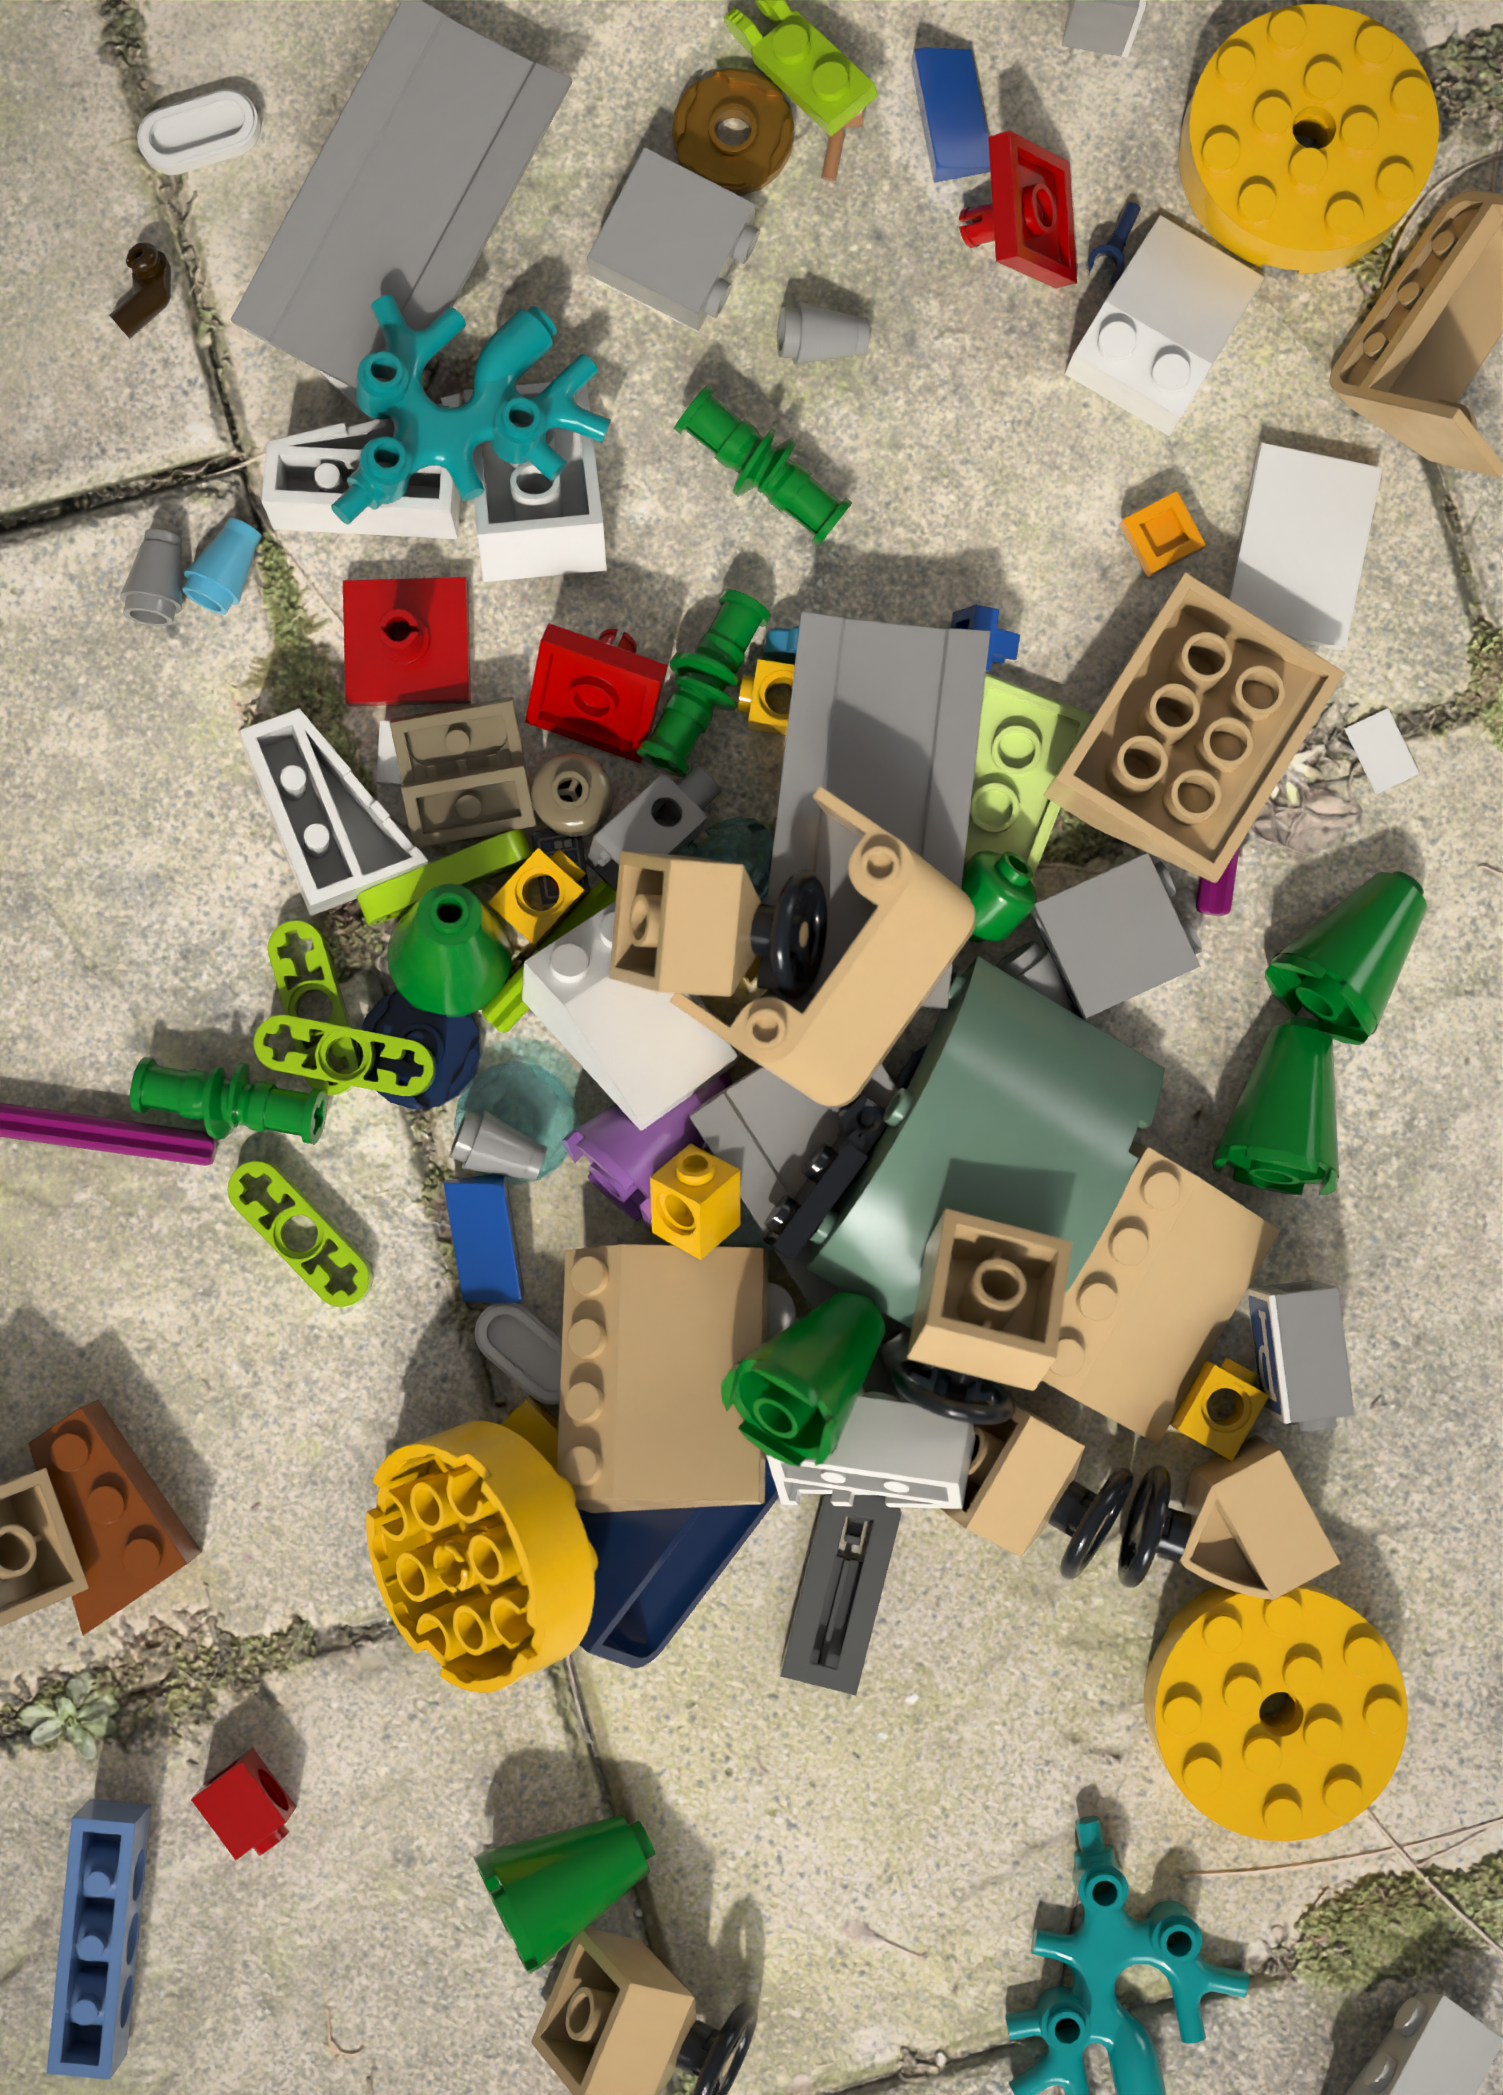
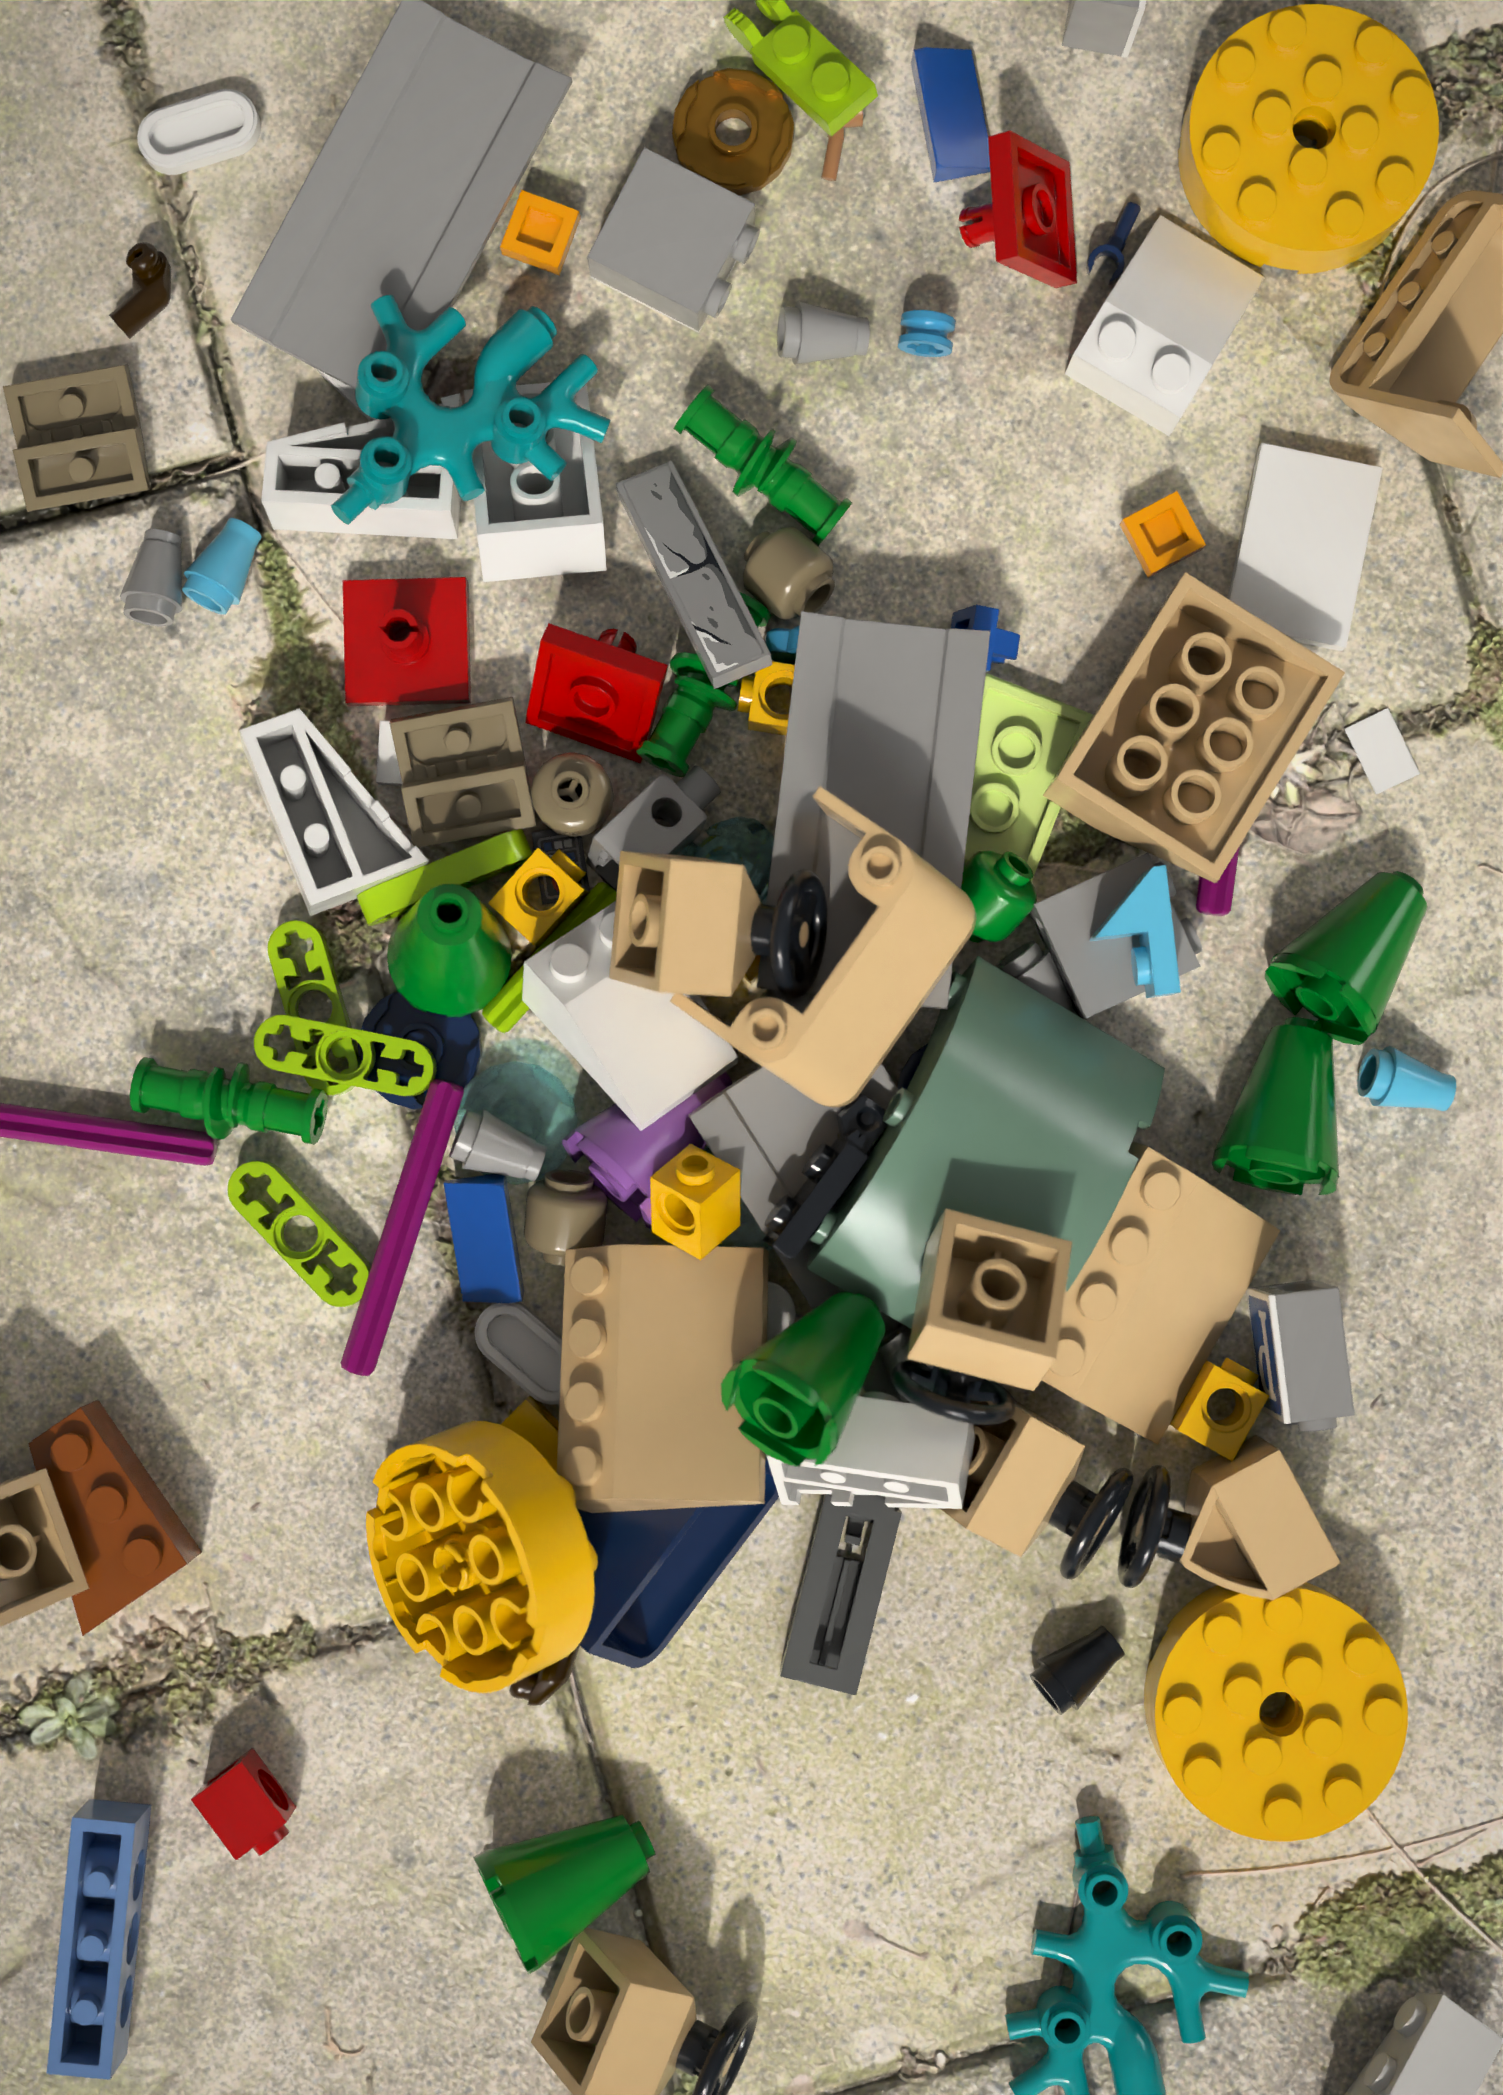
none -> dark tan slope [3,364,150,512]
none -> magenta axle [341,1079,464,1376]
none -> light orange plate [500,190,581,276]
none -> dark brown arm [509,1645,580,1706]
none -> dark tan head [524,1170,608,1266]
none -> light grey tile [616,460,772,689]
none -> dark tan head [743,527,835,620]
none -> dark azure bush [898,310,956,357]
none -> black cone [1030,1625,1125,1715]
none -> medium azure slope [1090,865,1181,998]
none -> medium azure cone [1357,1046,1456,1112]

